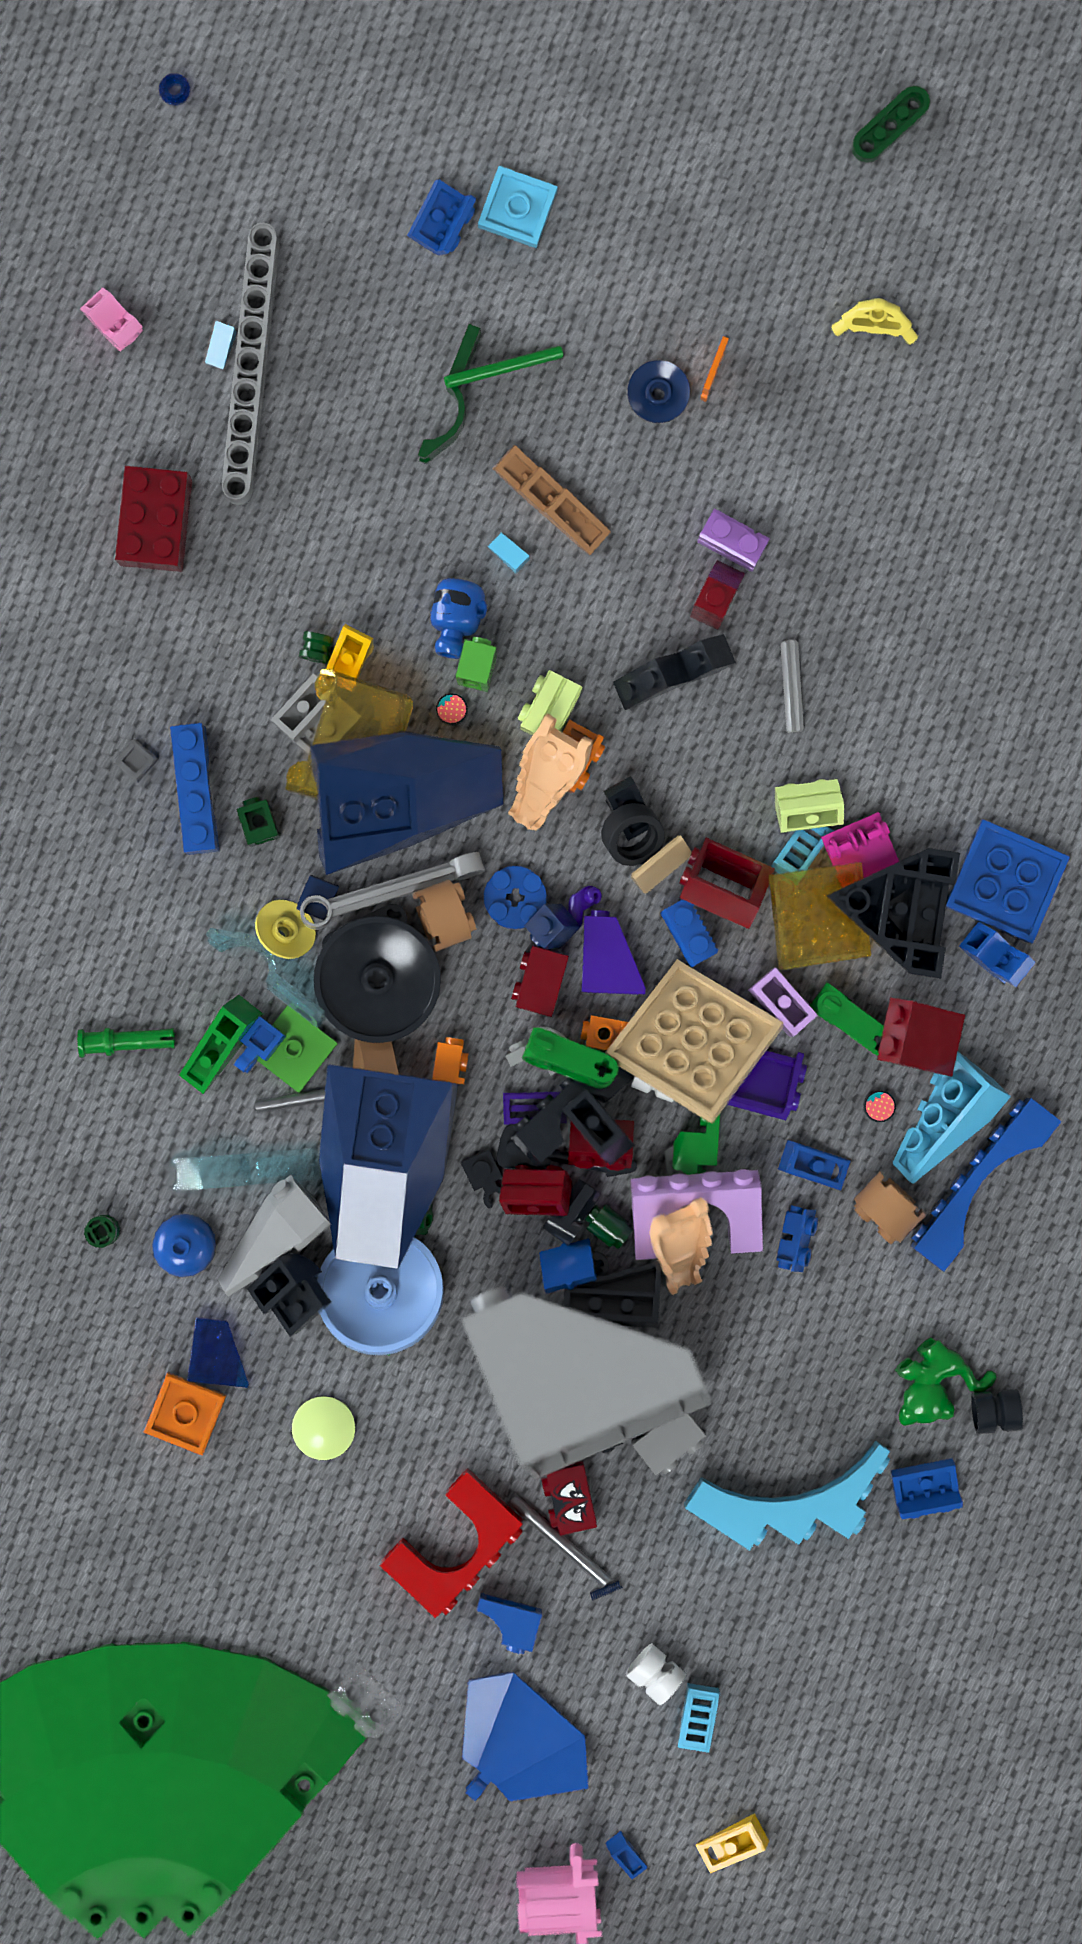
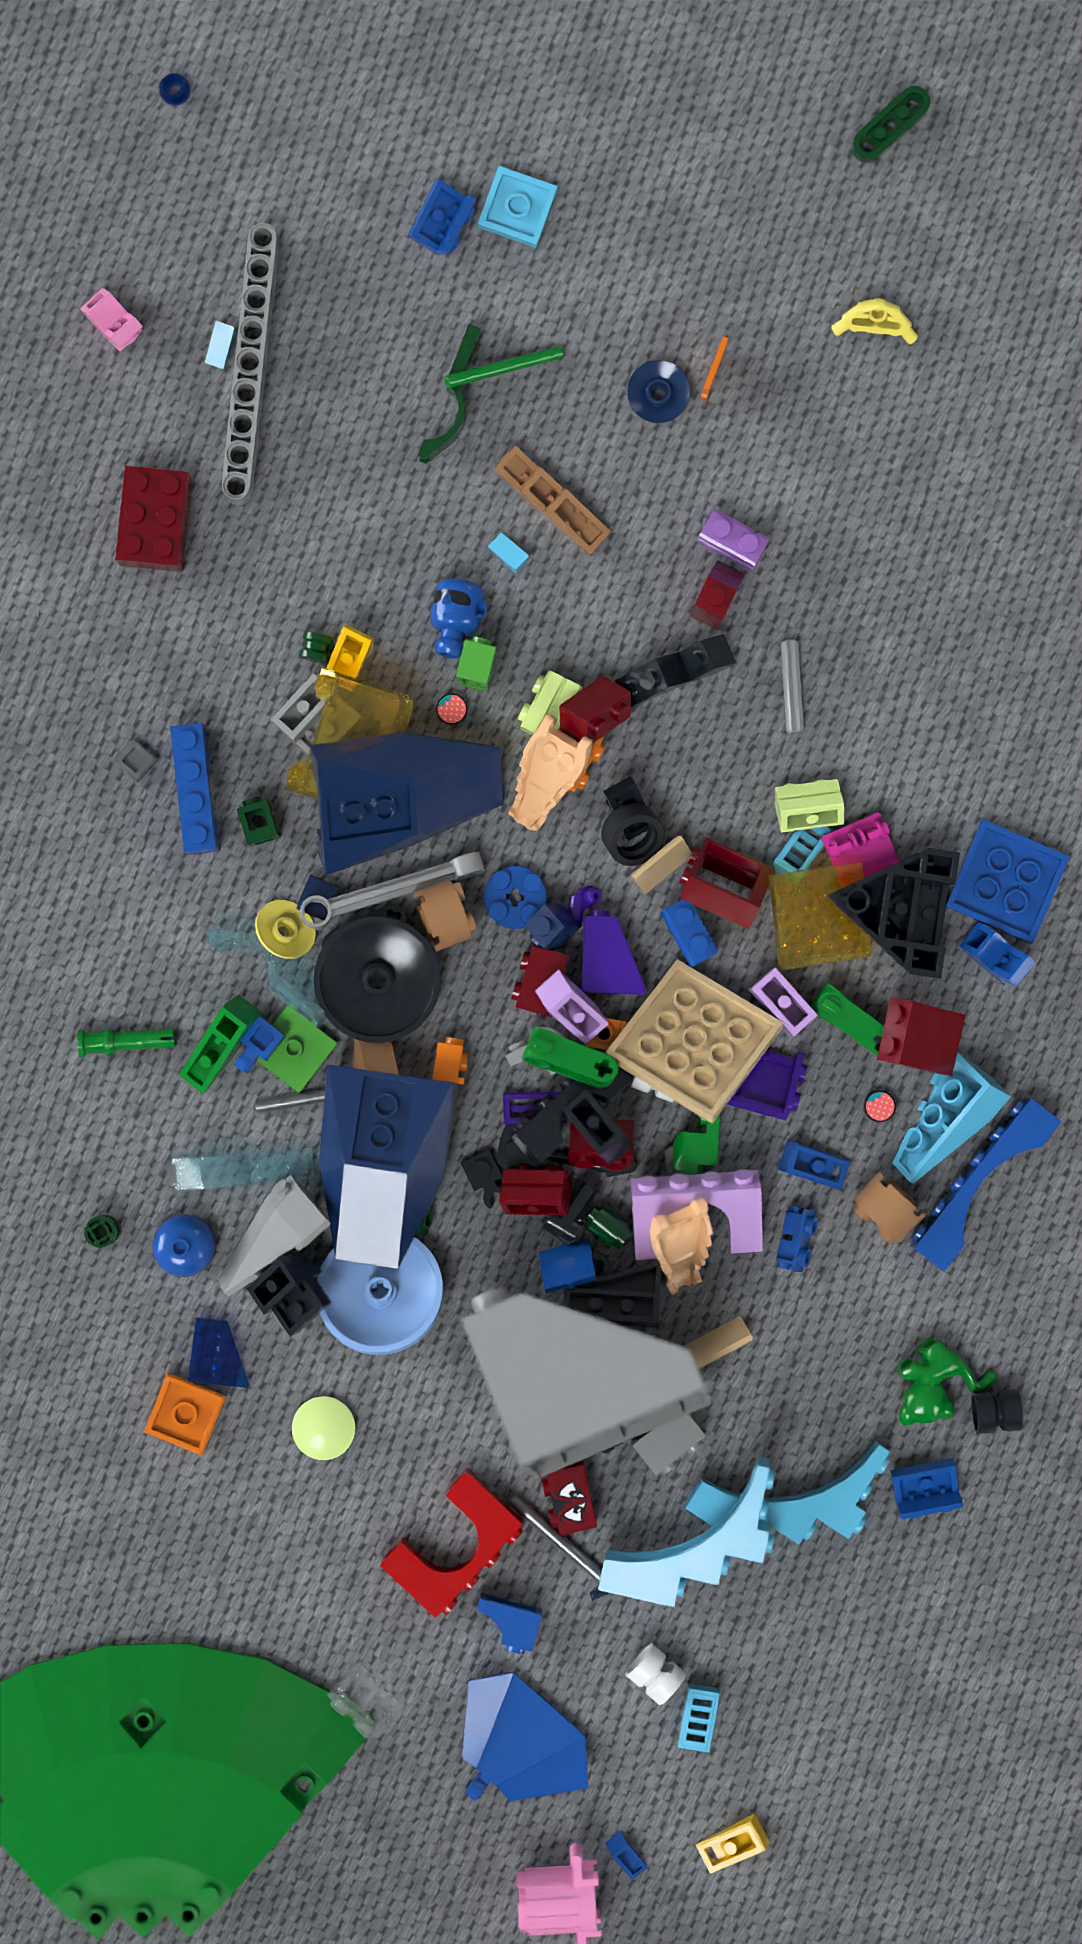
none -> lavender brick [535,970,609,1045]
none -> dark red brick [559,676,631,742]
none -> arch [598,1456,775,1607]
none -> tan slope [686,1316,753,1369]

